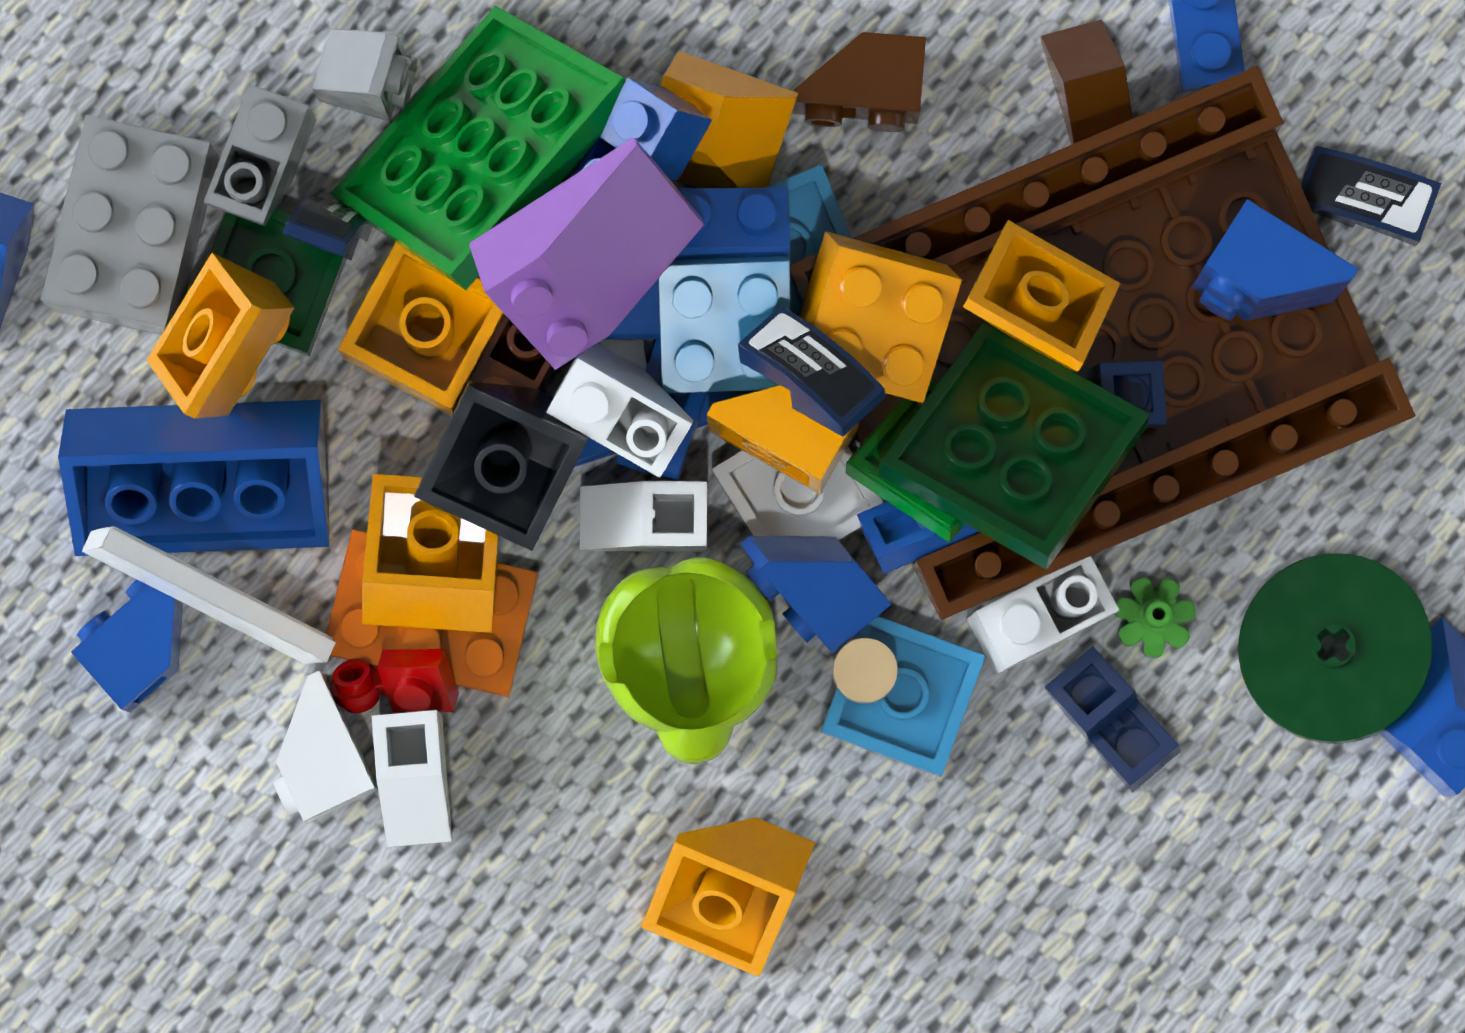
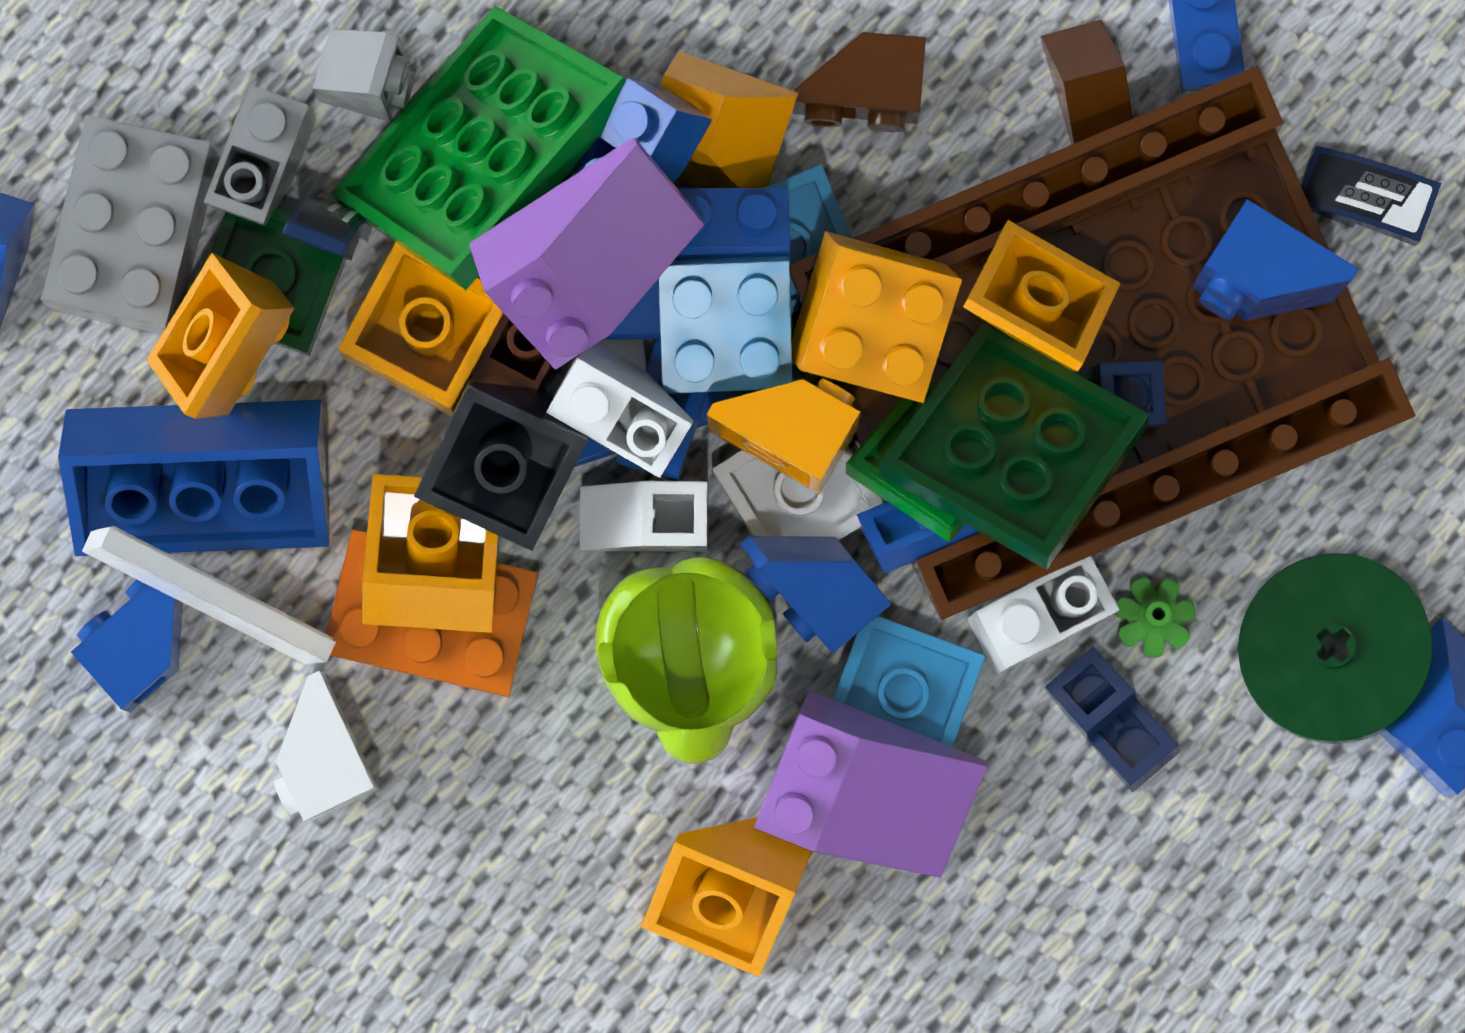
red plate [330,649,459,713] -> none
white slope [372,710,452,847] -> none
slope [738,306,886,437] -> none
tan tile [833,638,898,704] -> none
none -> medium lavender slope [754,690,989,878]

